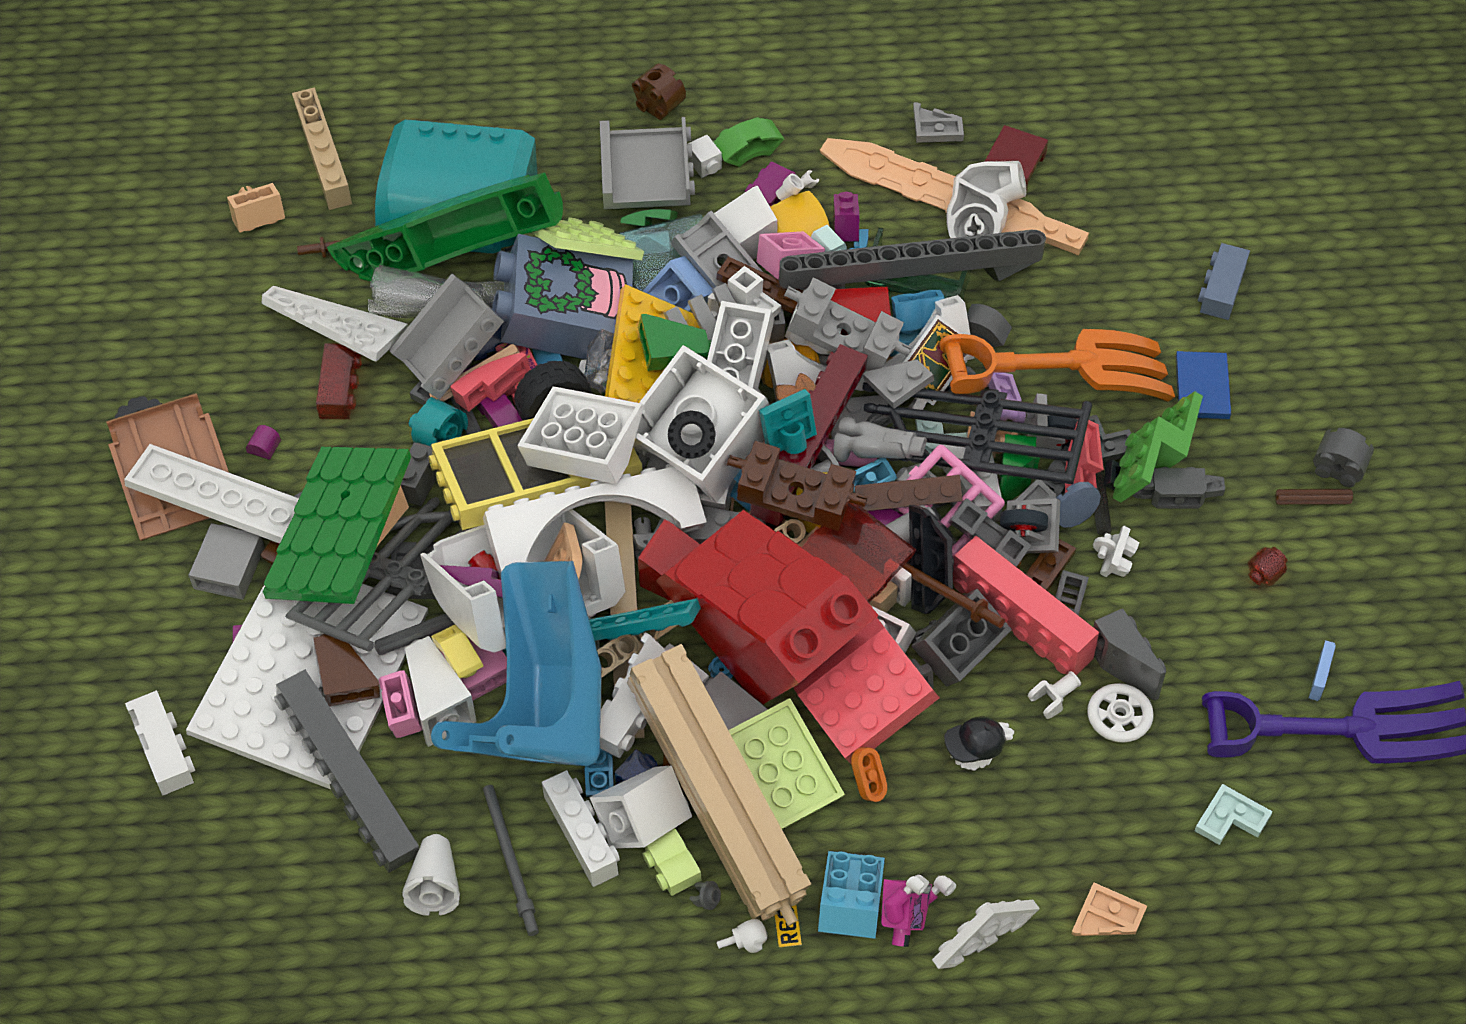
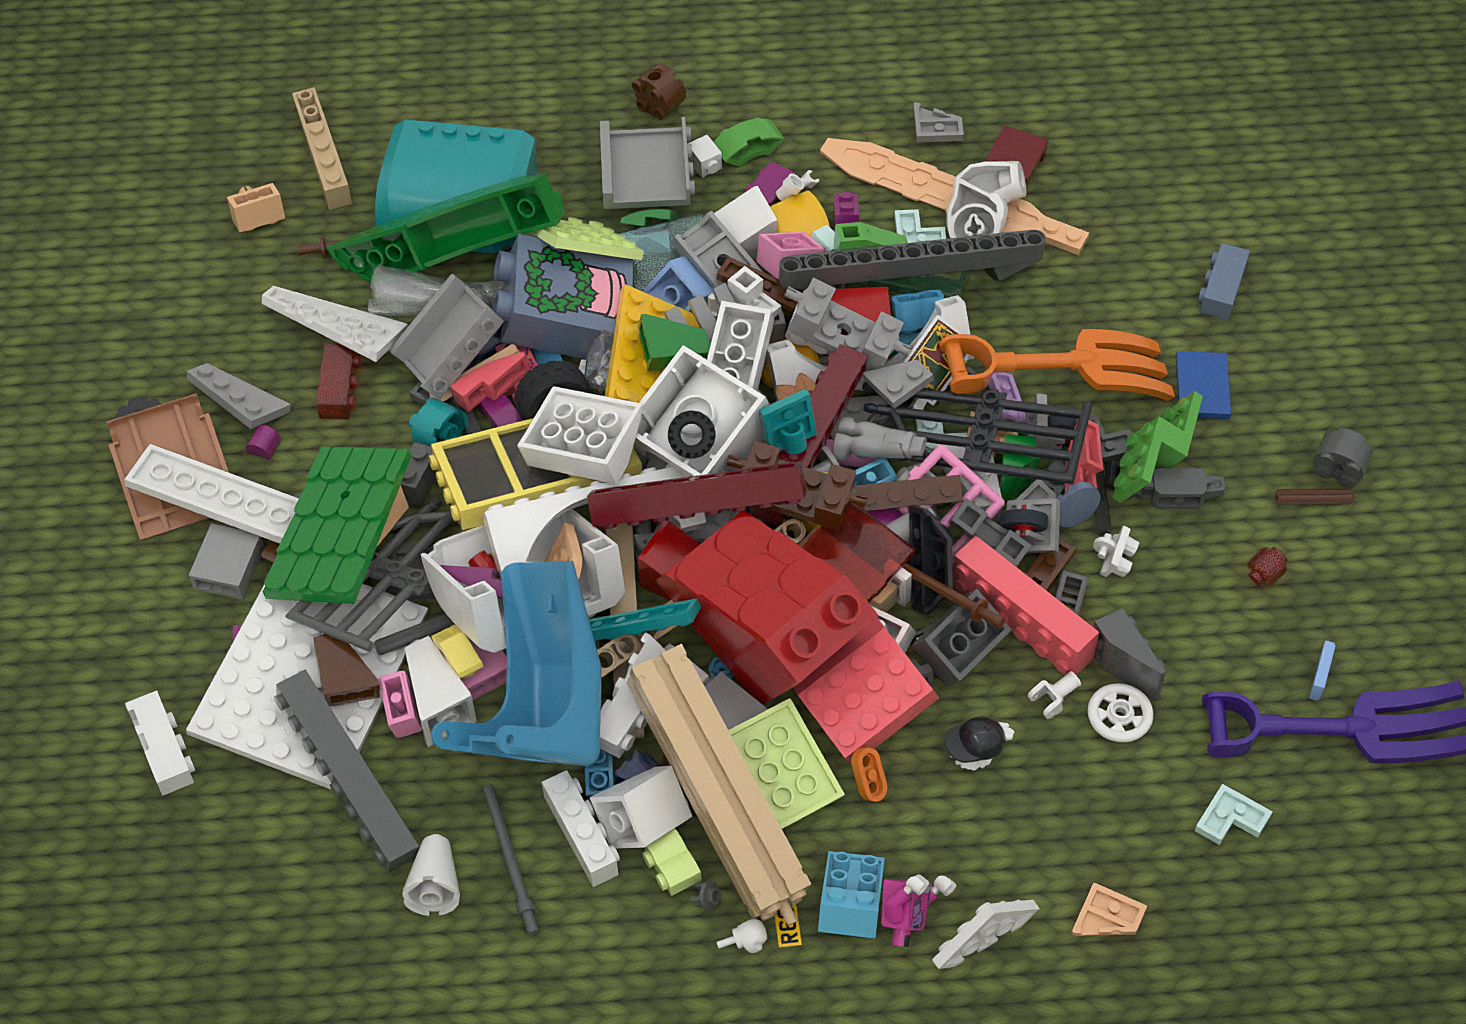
dark grey brick [967,304,1012,347] -> none
none -> light grey wing [187,363,291,429]
none -> dark red brick [587,461,807,529]
none -> bright green slope [834,222,908,251]
none -> light aqua plate [894,209,946,243]

